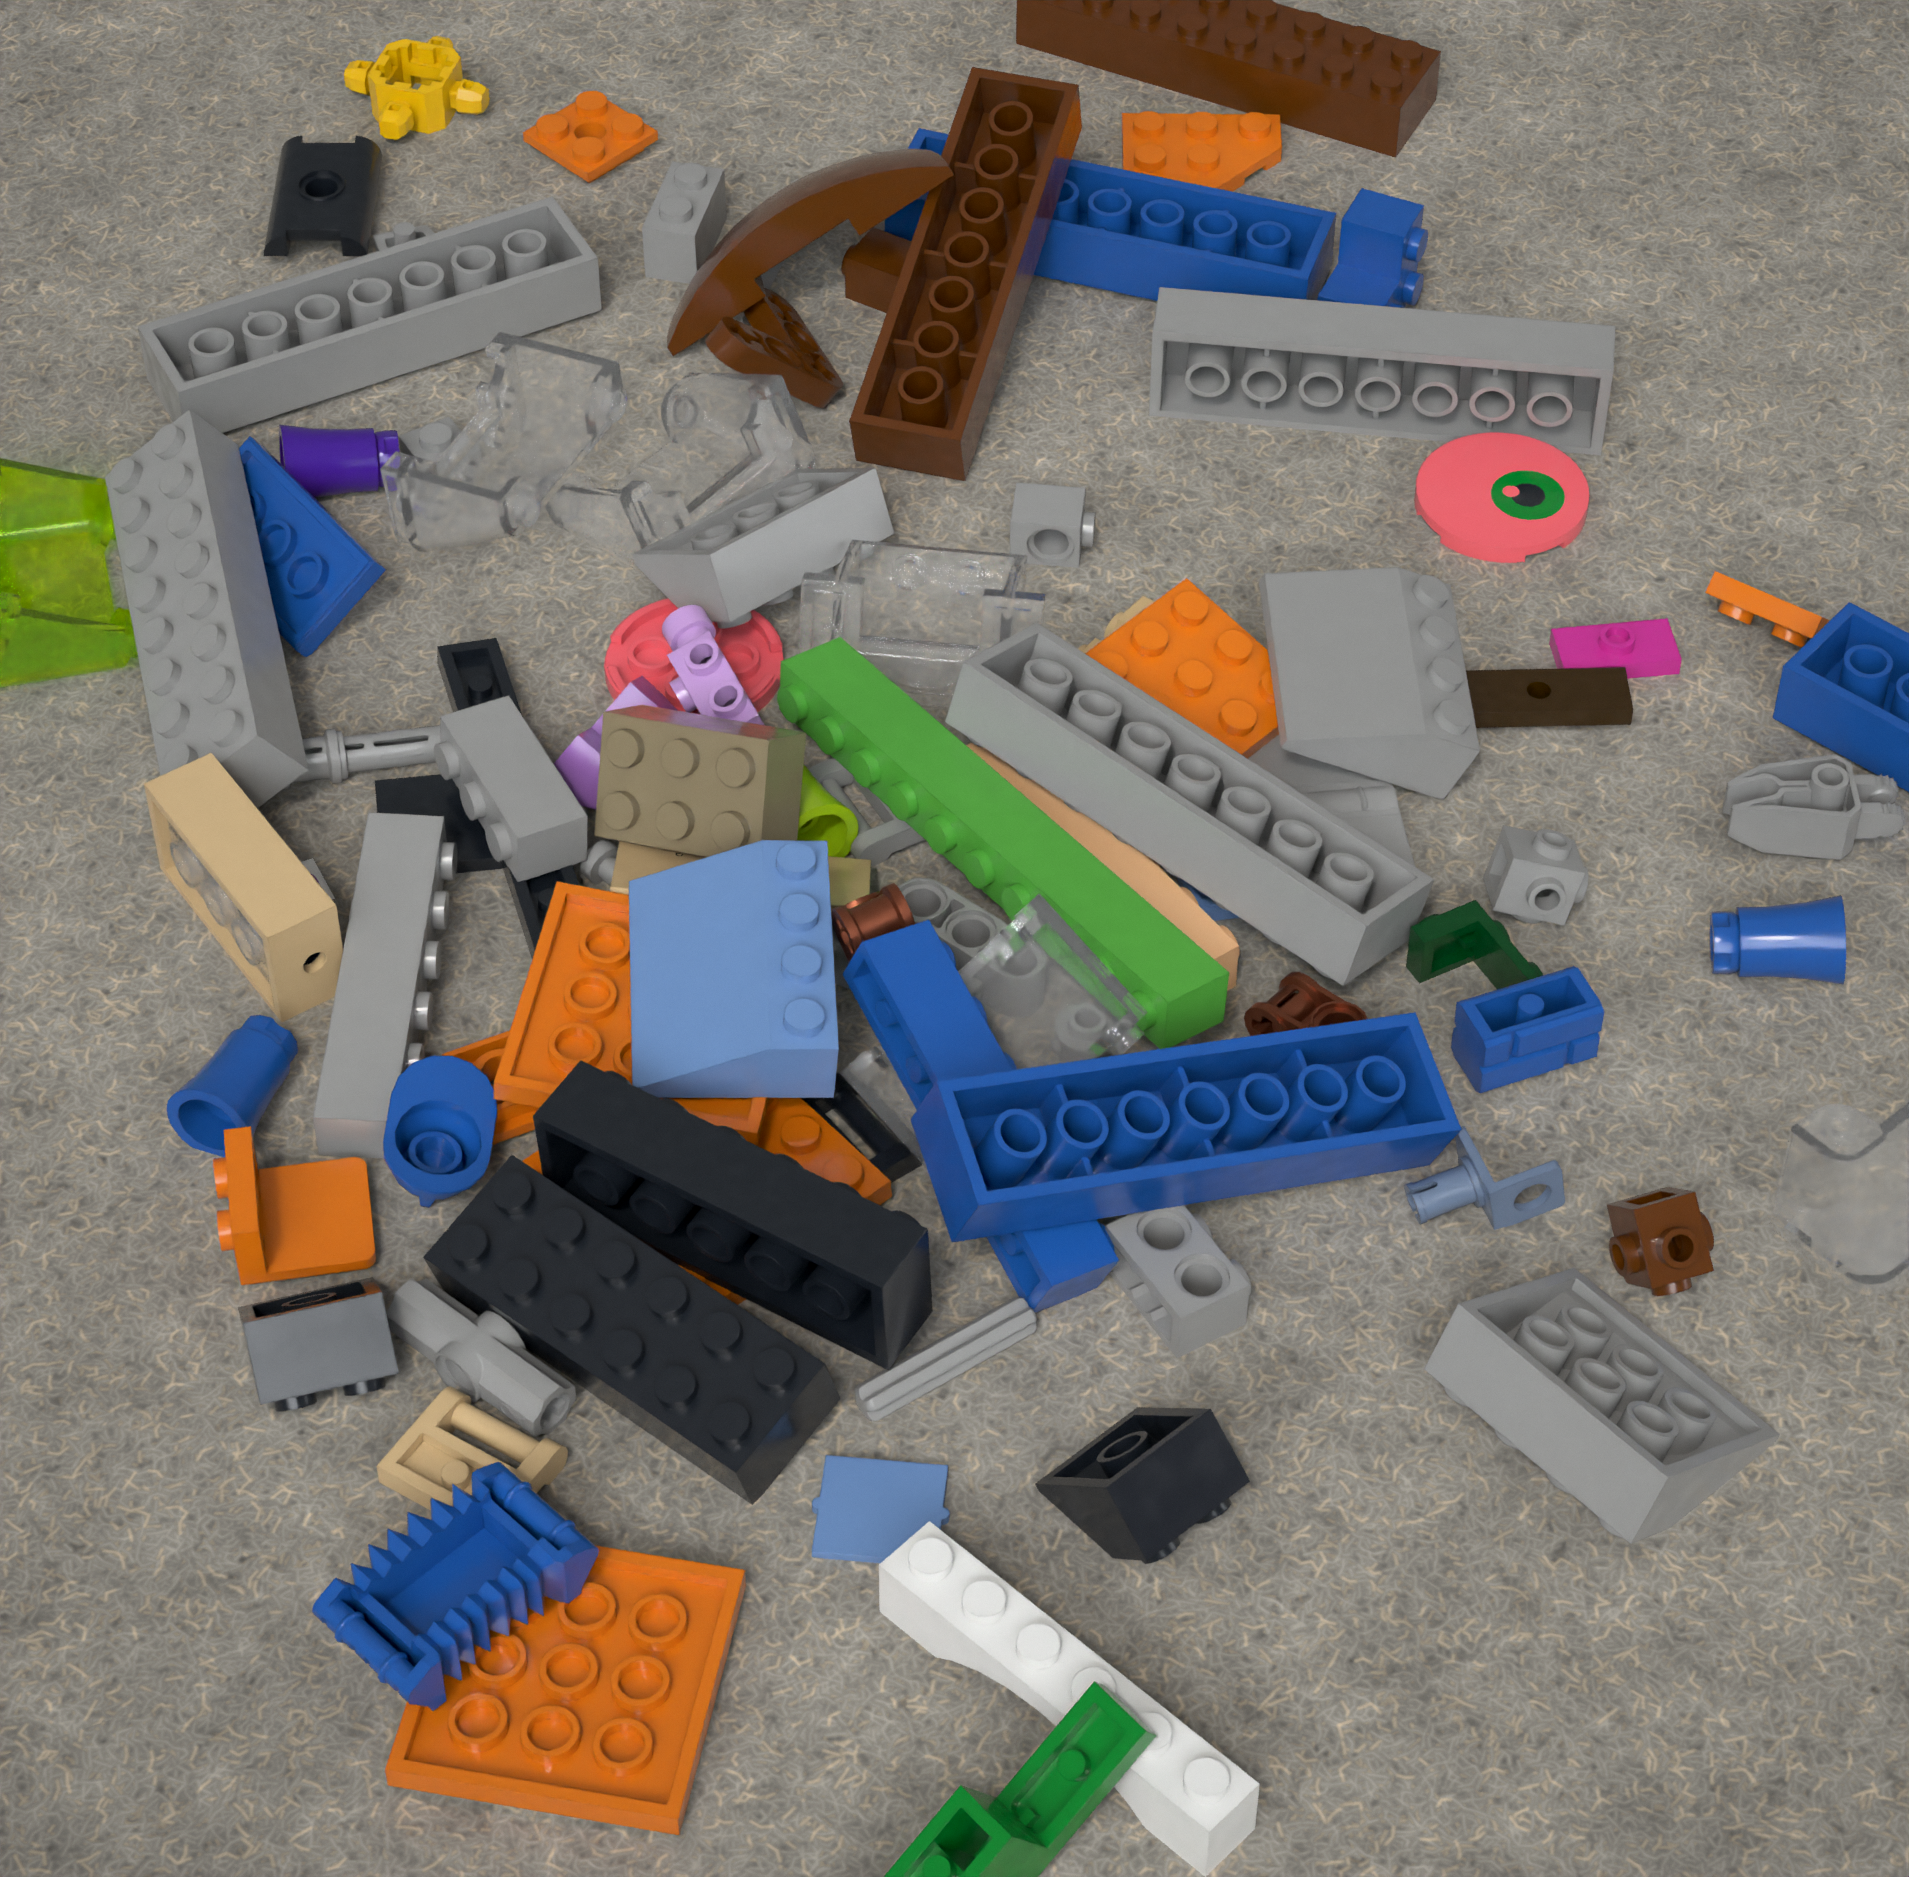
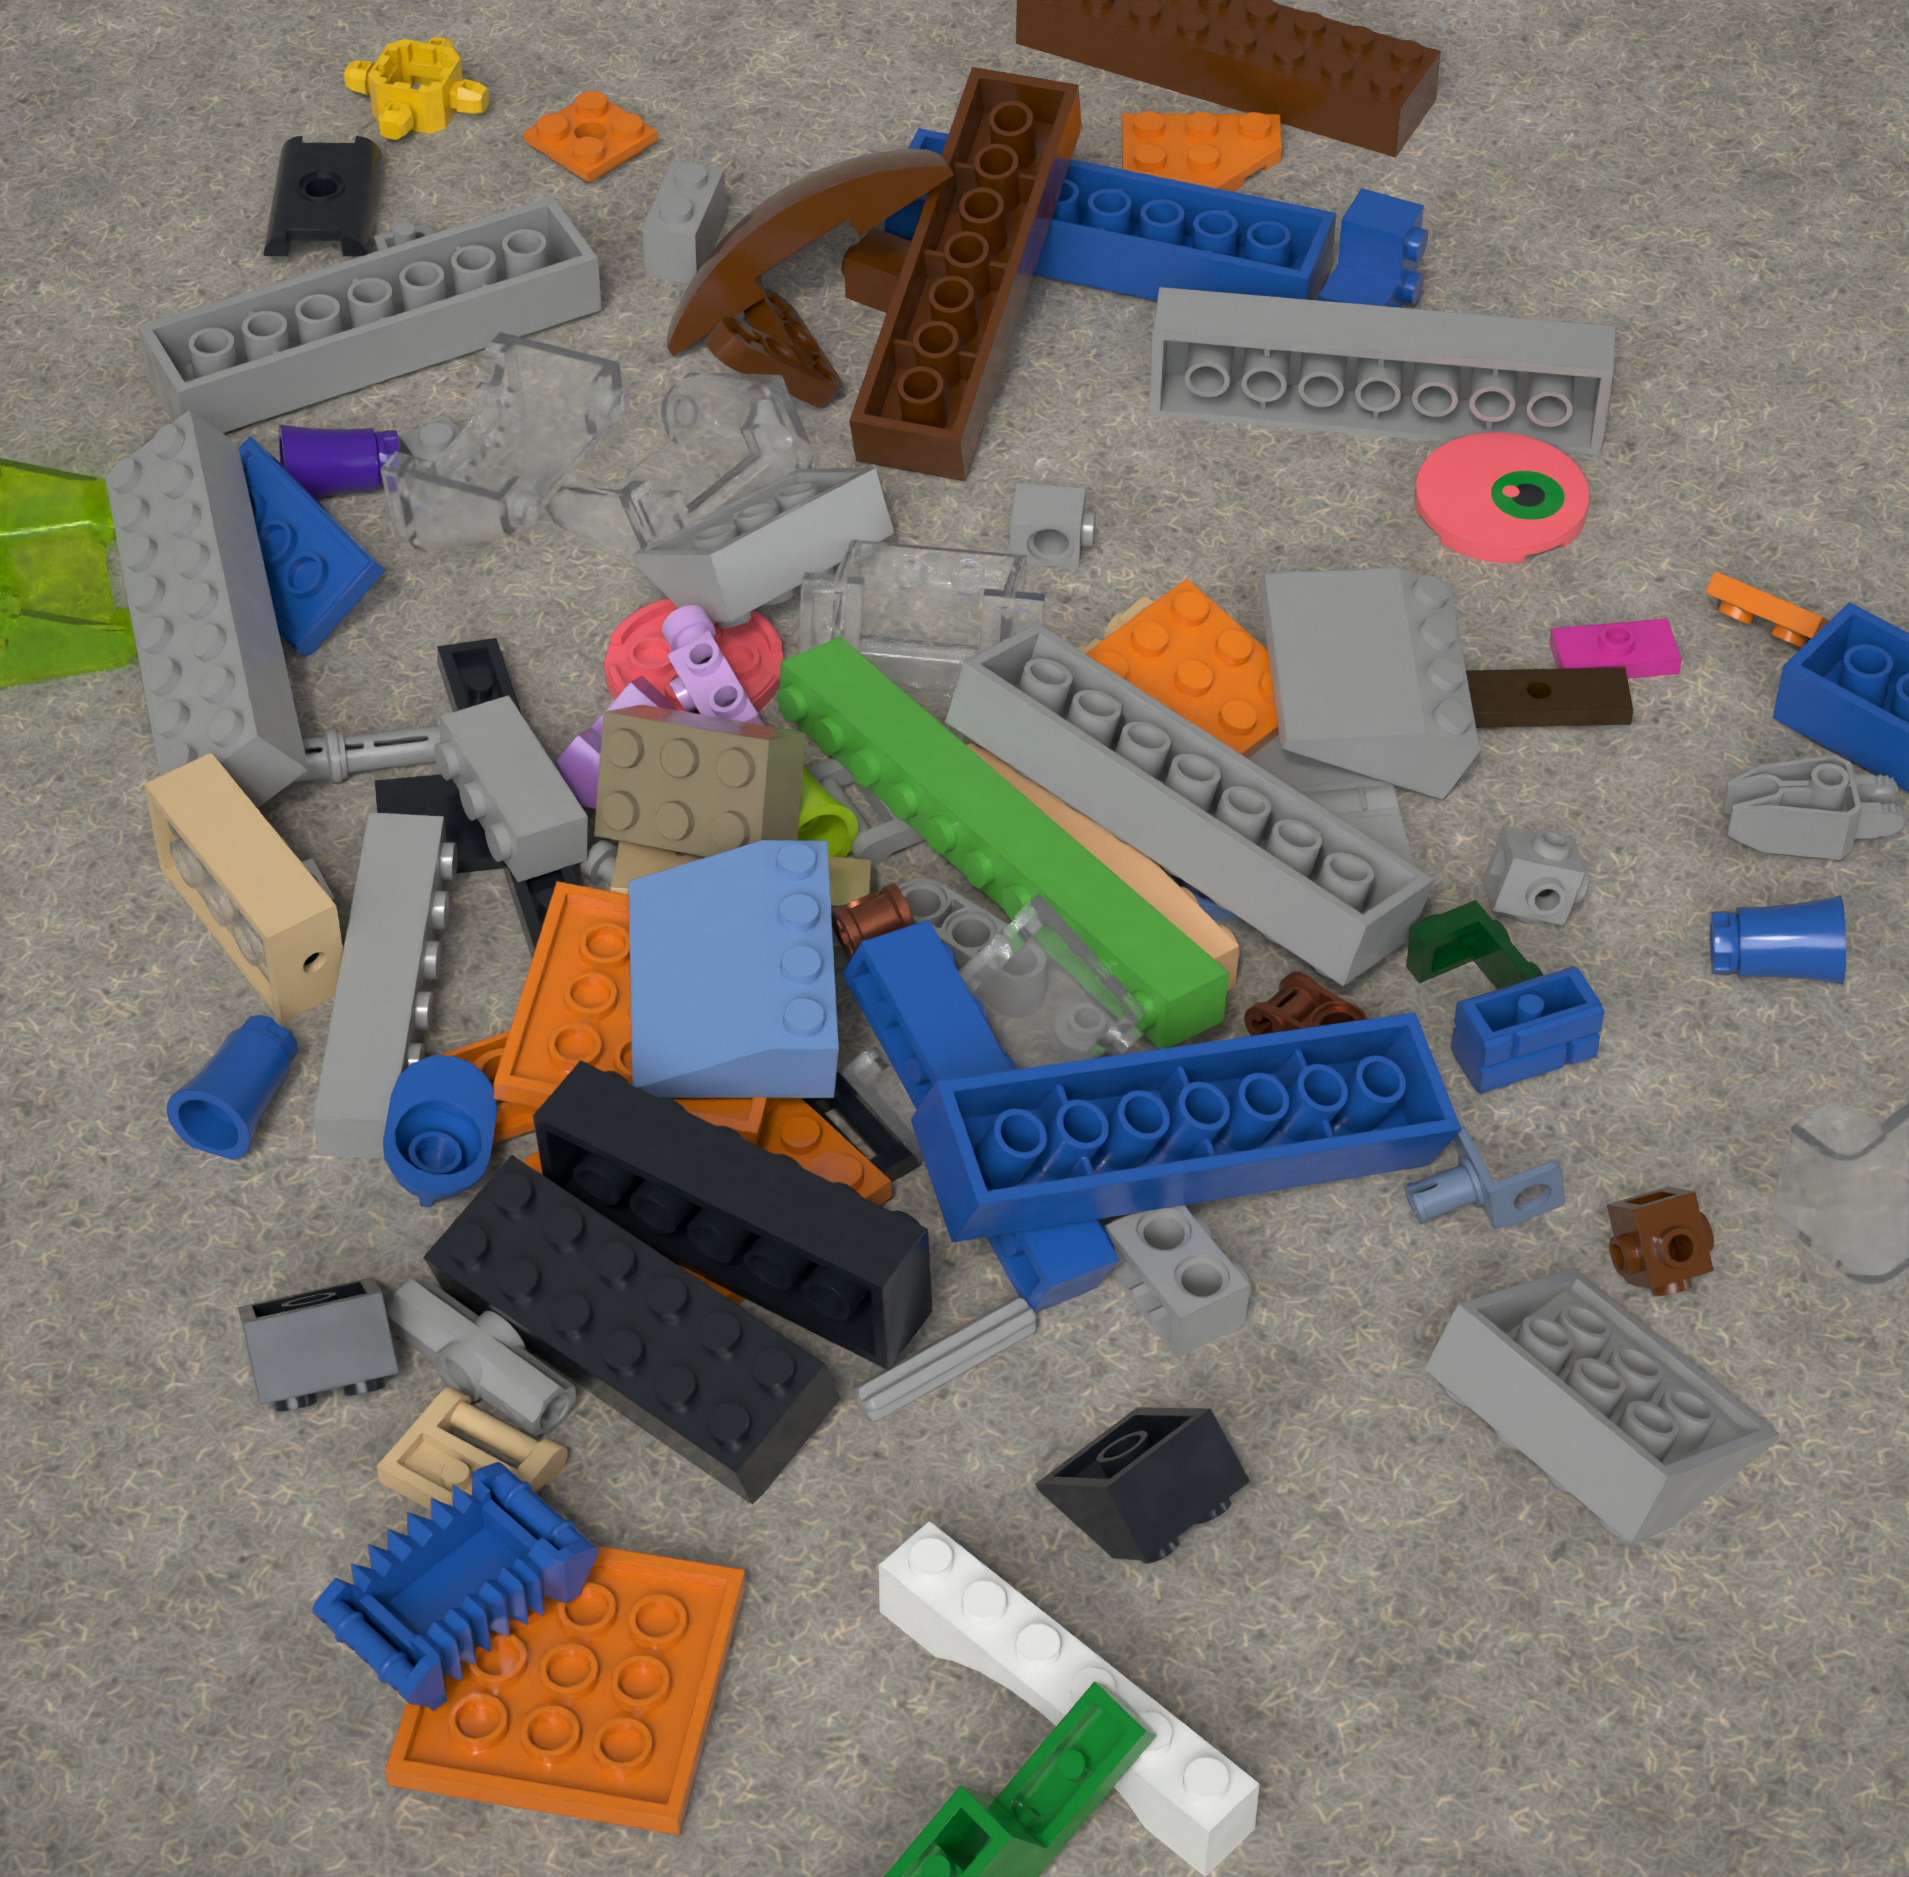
orange bracket [213,1126,376,1285] -> none
medium blue piece [812,1455,950,1563] -> none

